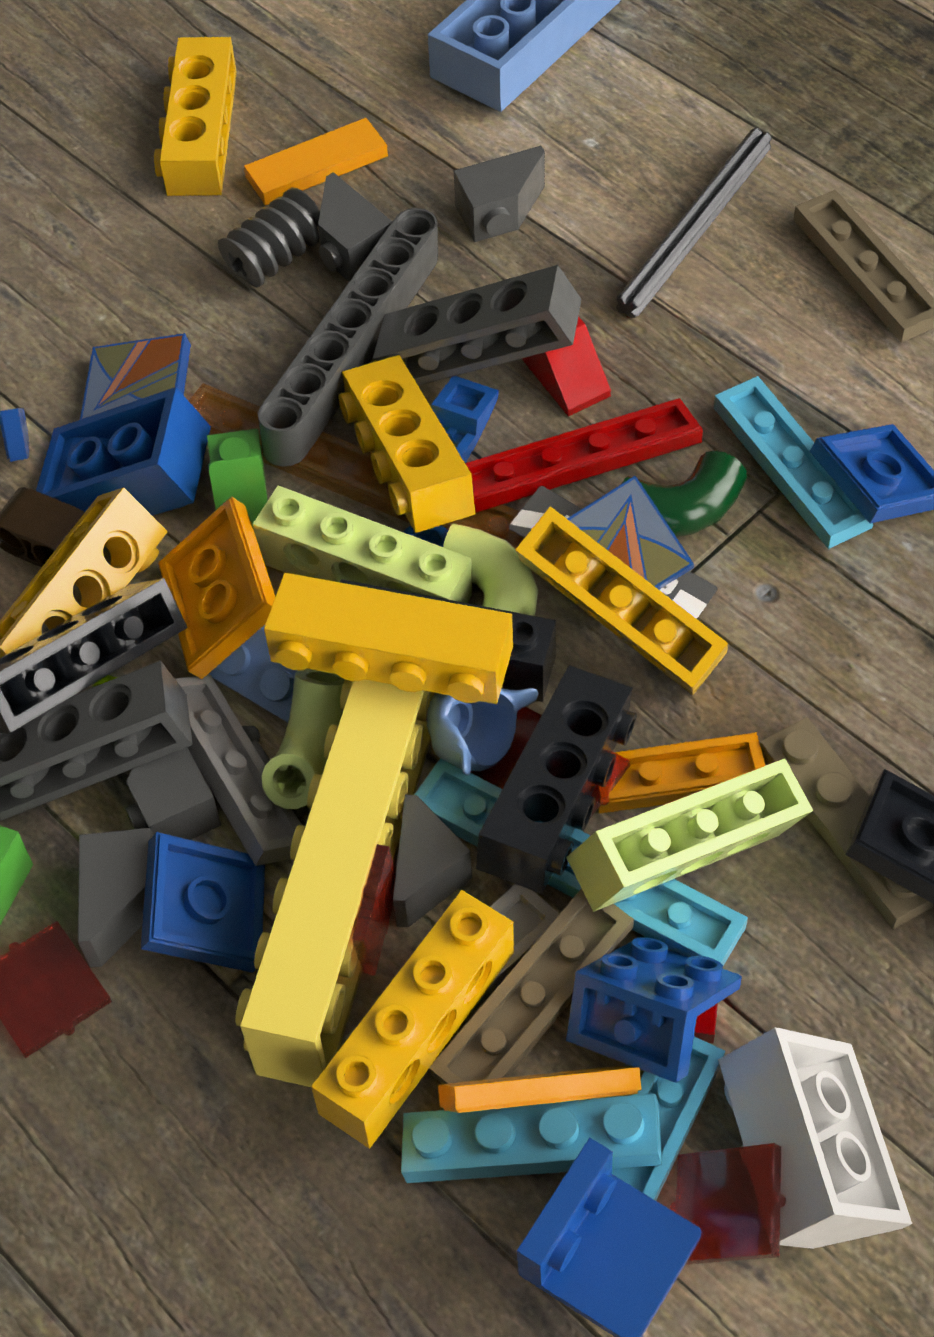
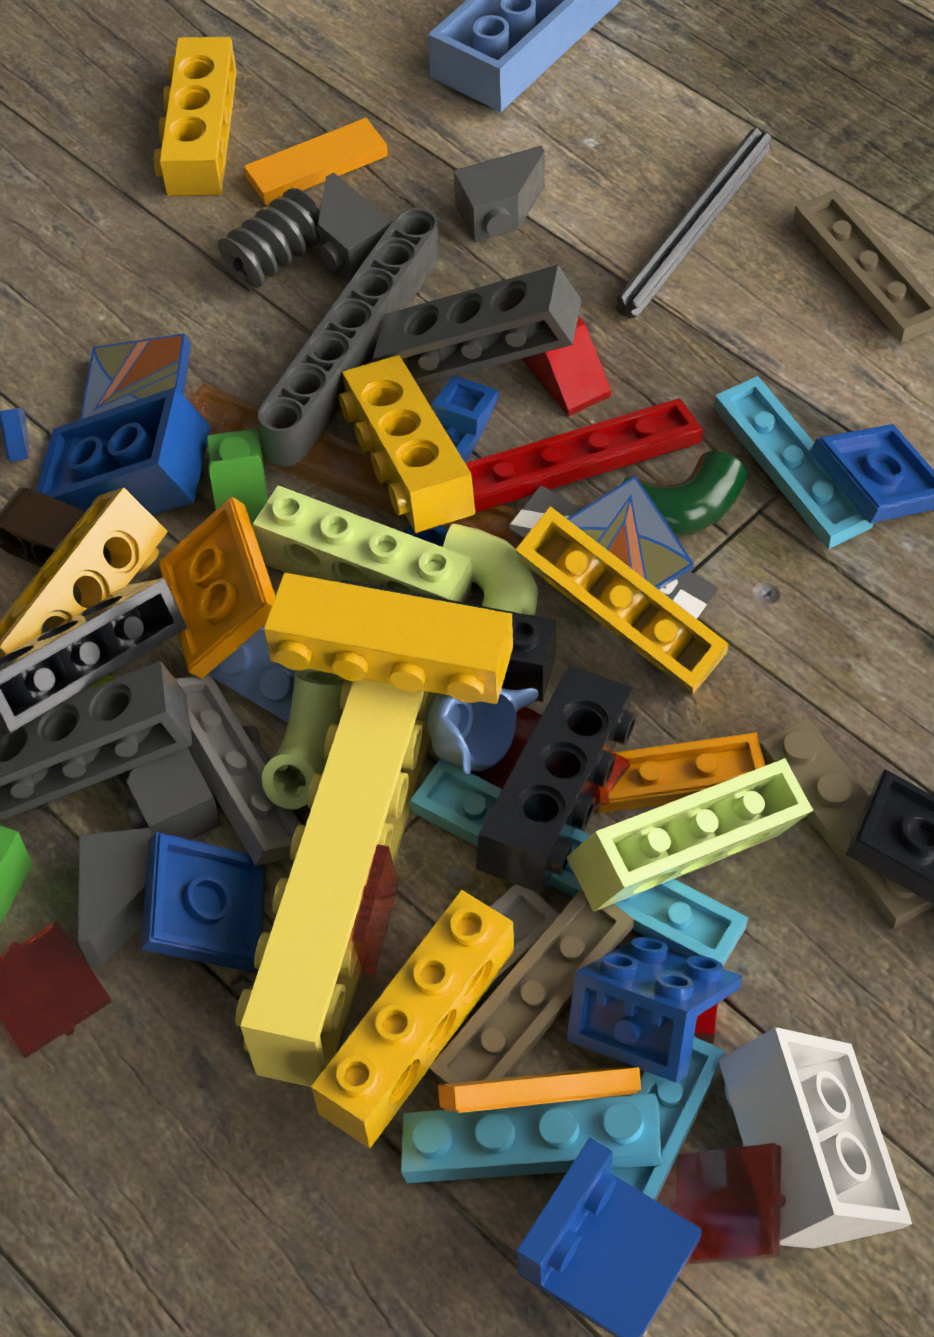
dark grey slope [393,794,472,927] -> none

